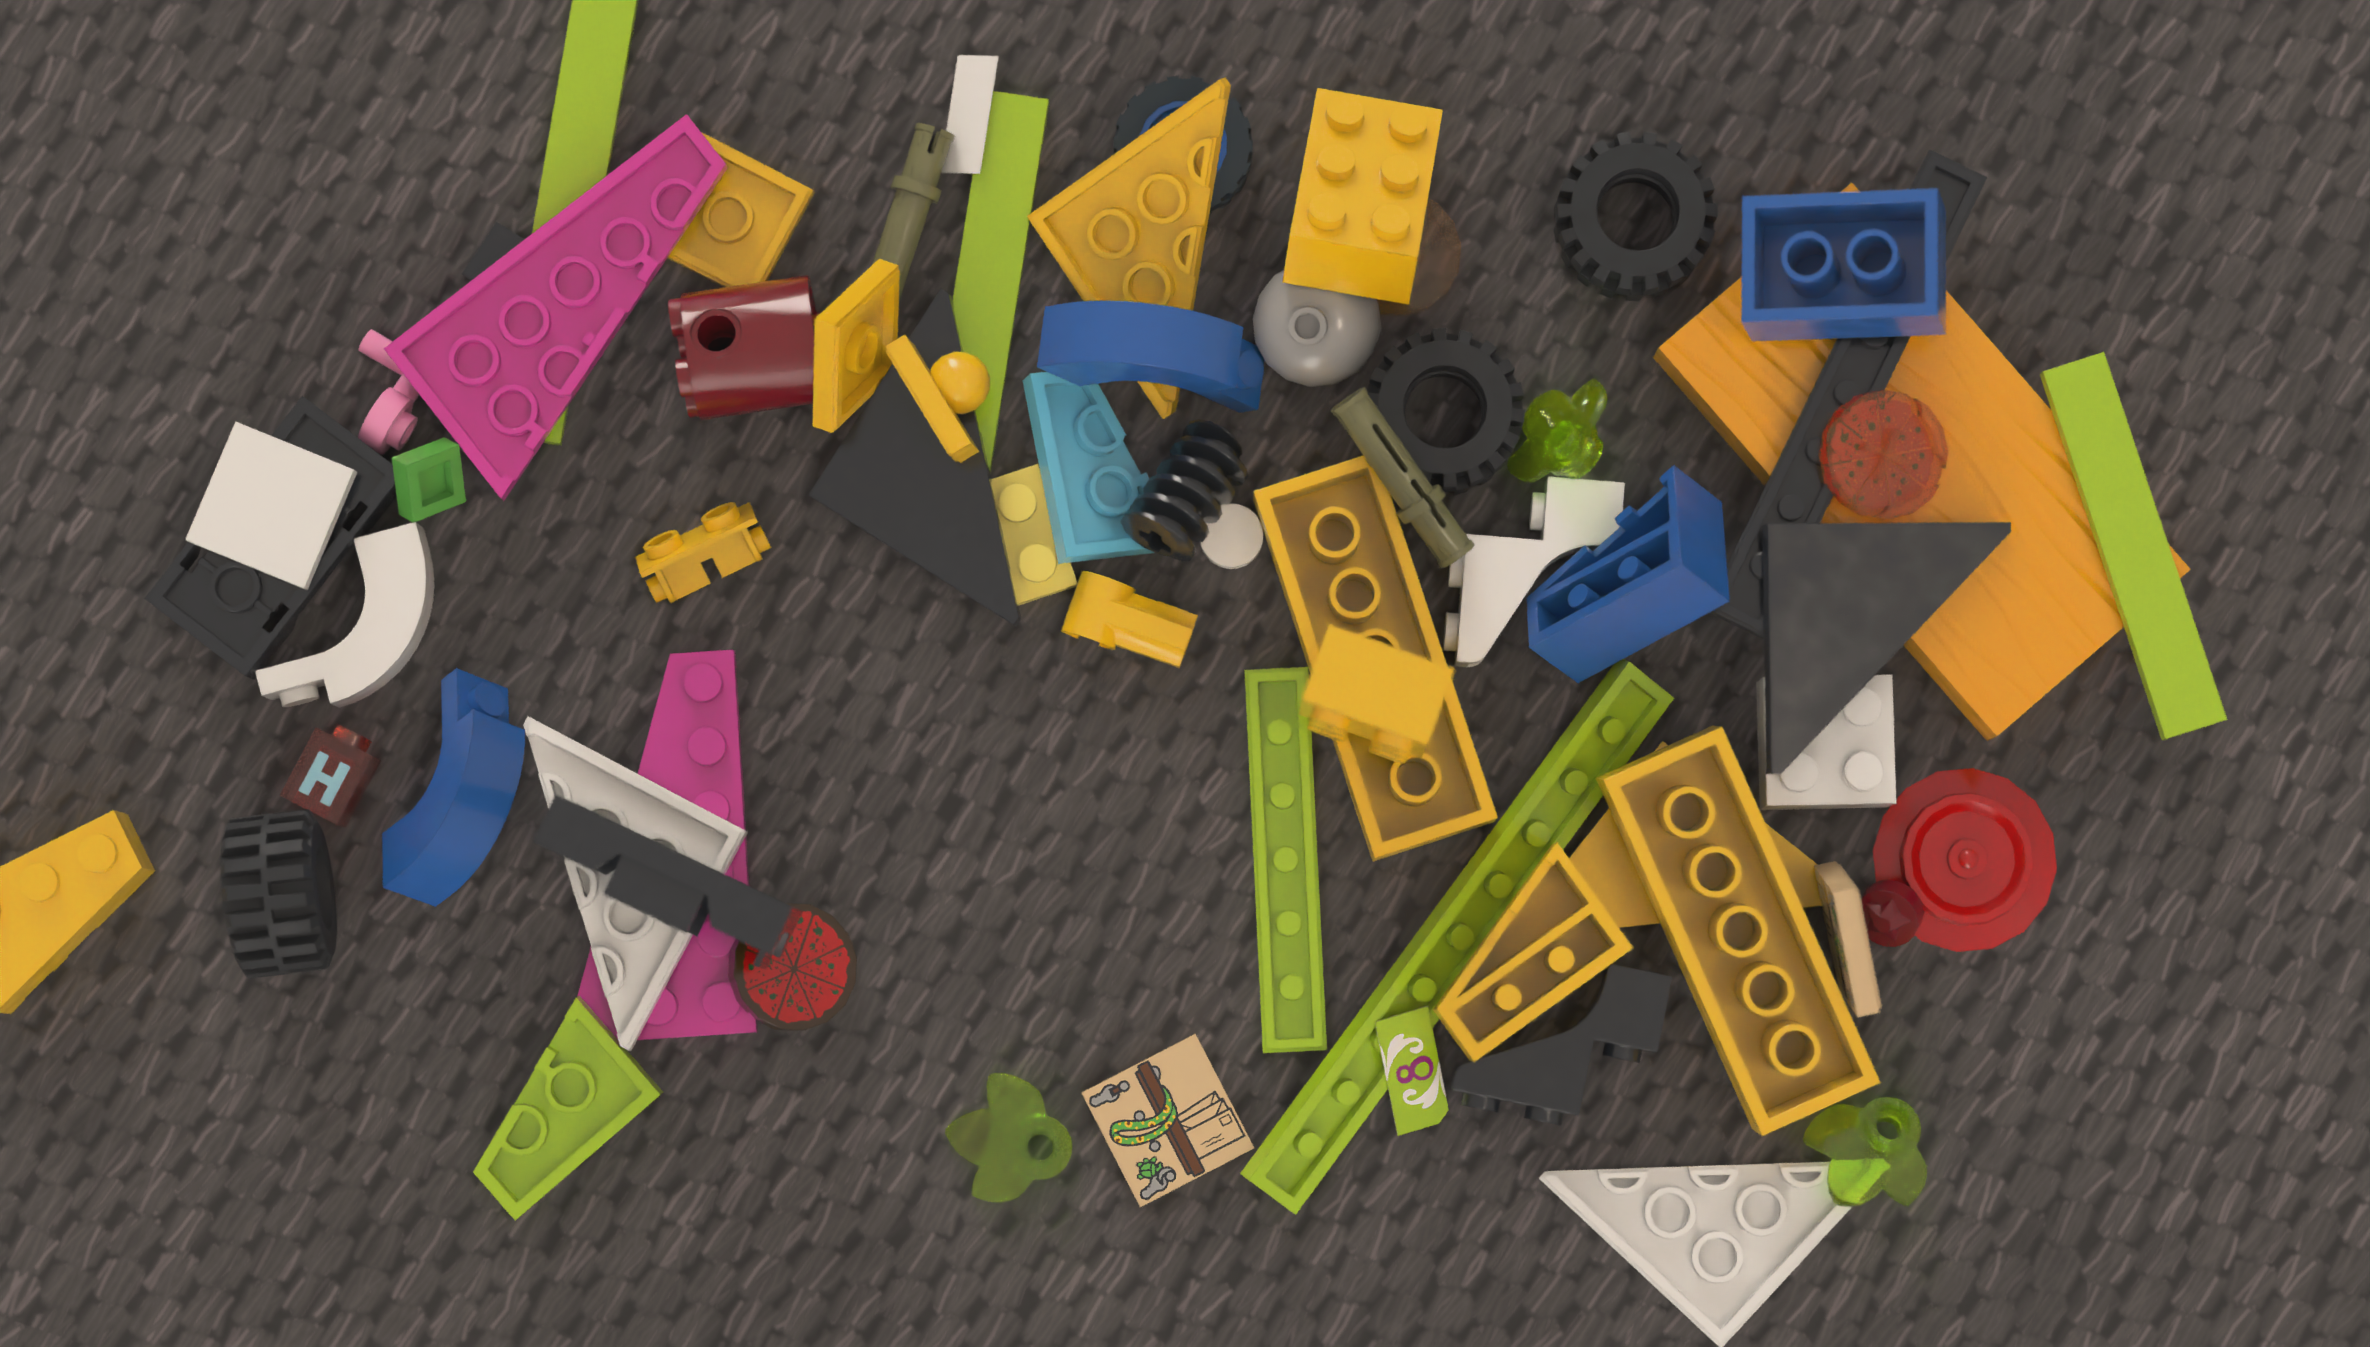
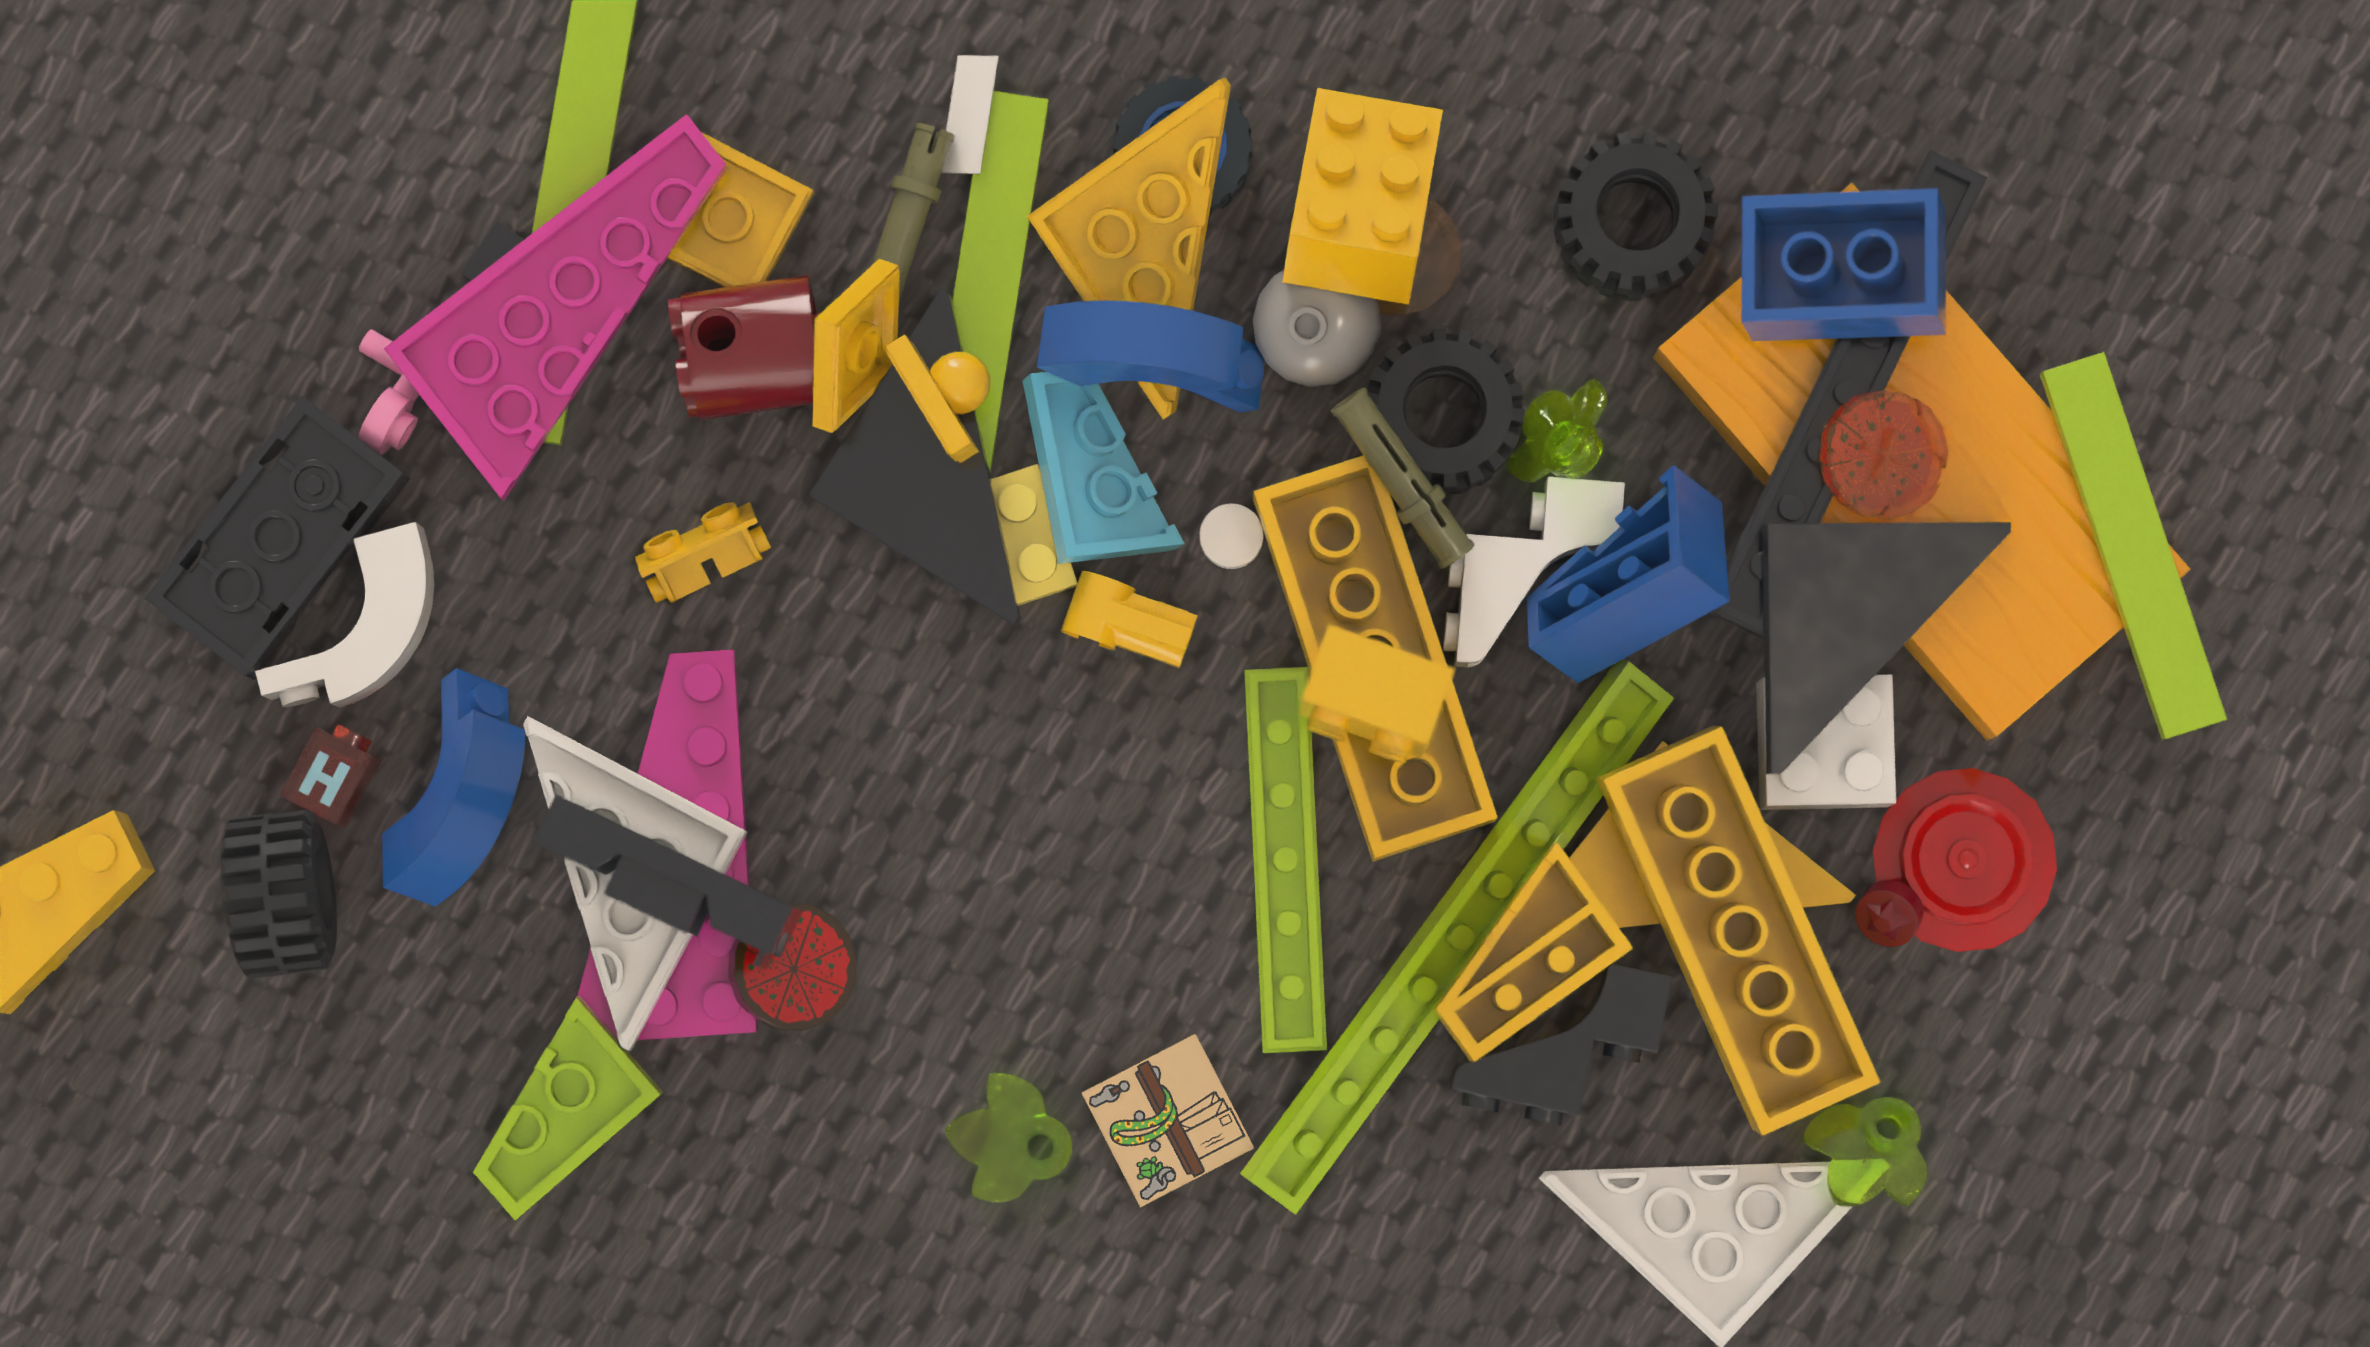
white tile [185,421,357,590] -> none
bright green tile [392,437,466,523] -> none
black piece [1120,419,1249,562] -> none
lime sticker [1375,1006,1449,1136] -> none
tan tile [1814,861,1882,1017] -> none

